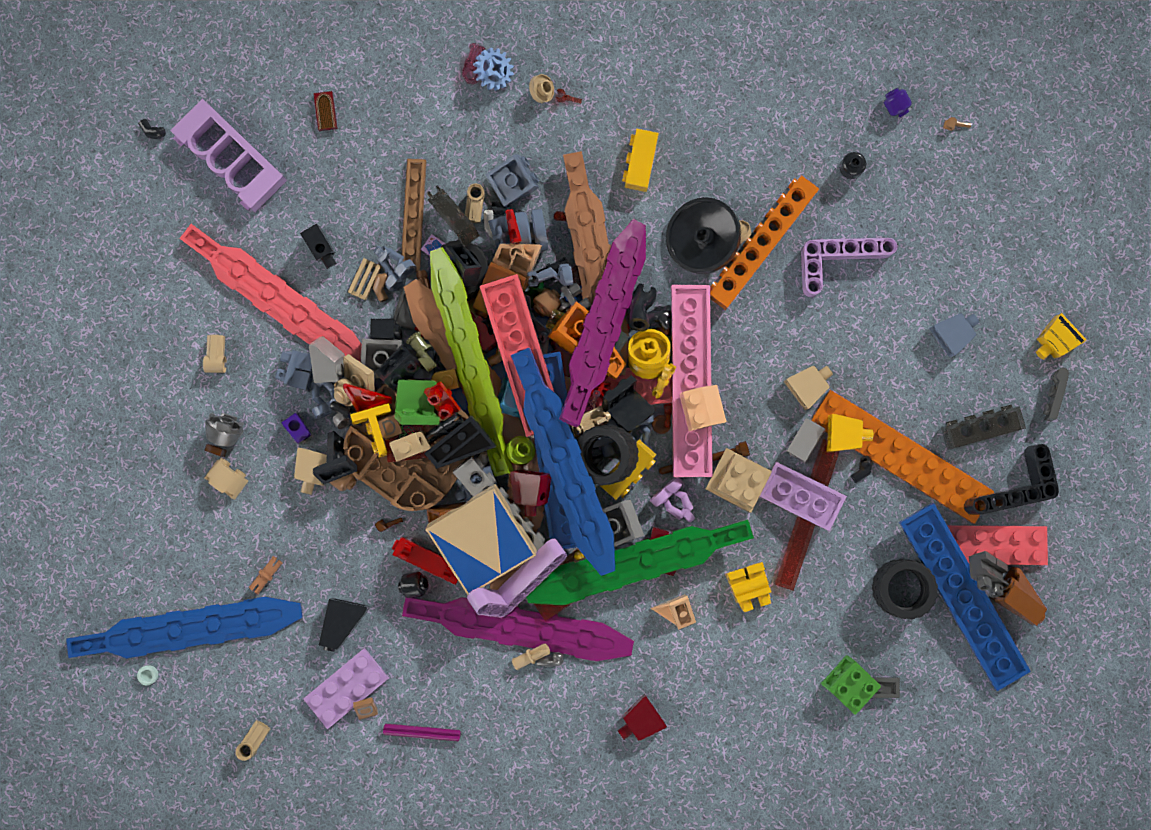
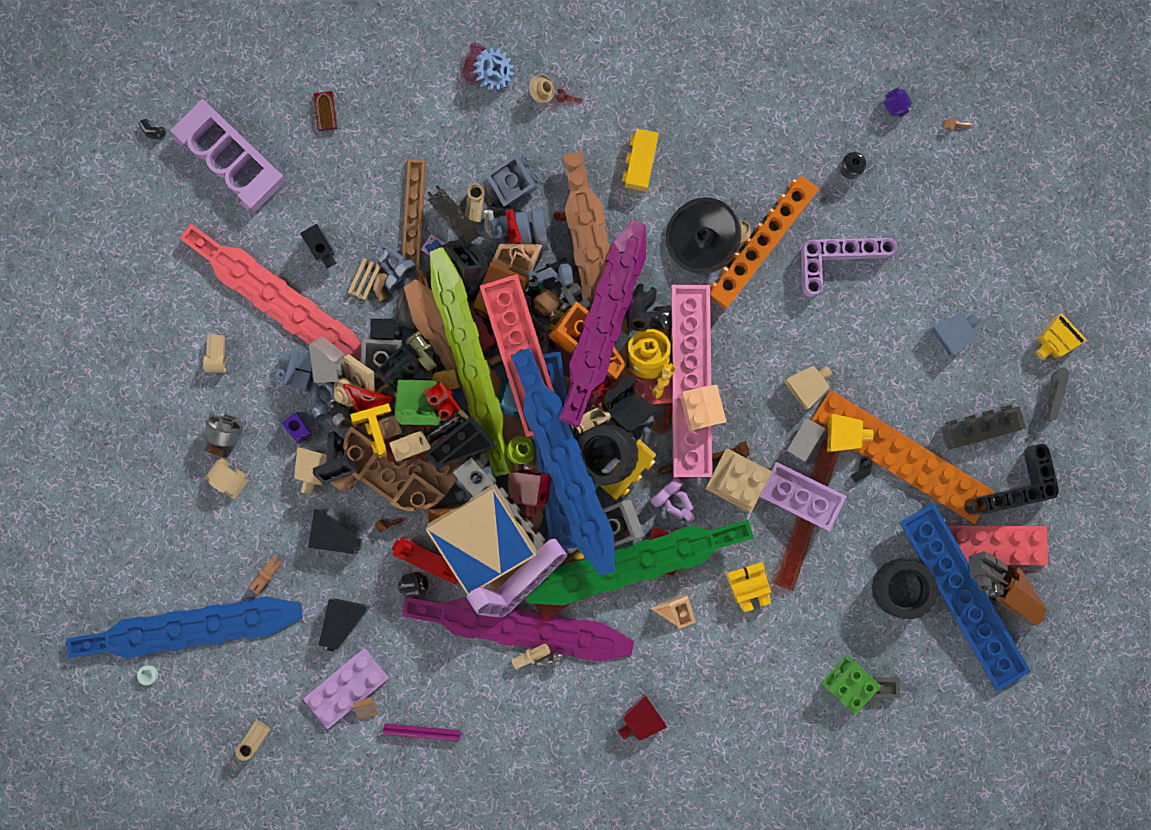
none -> black slope [308,509,362,554]

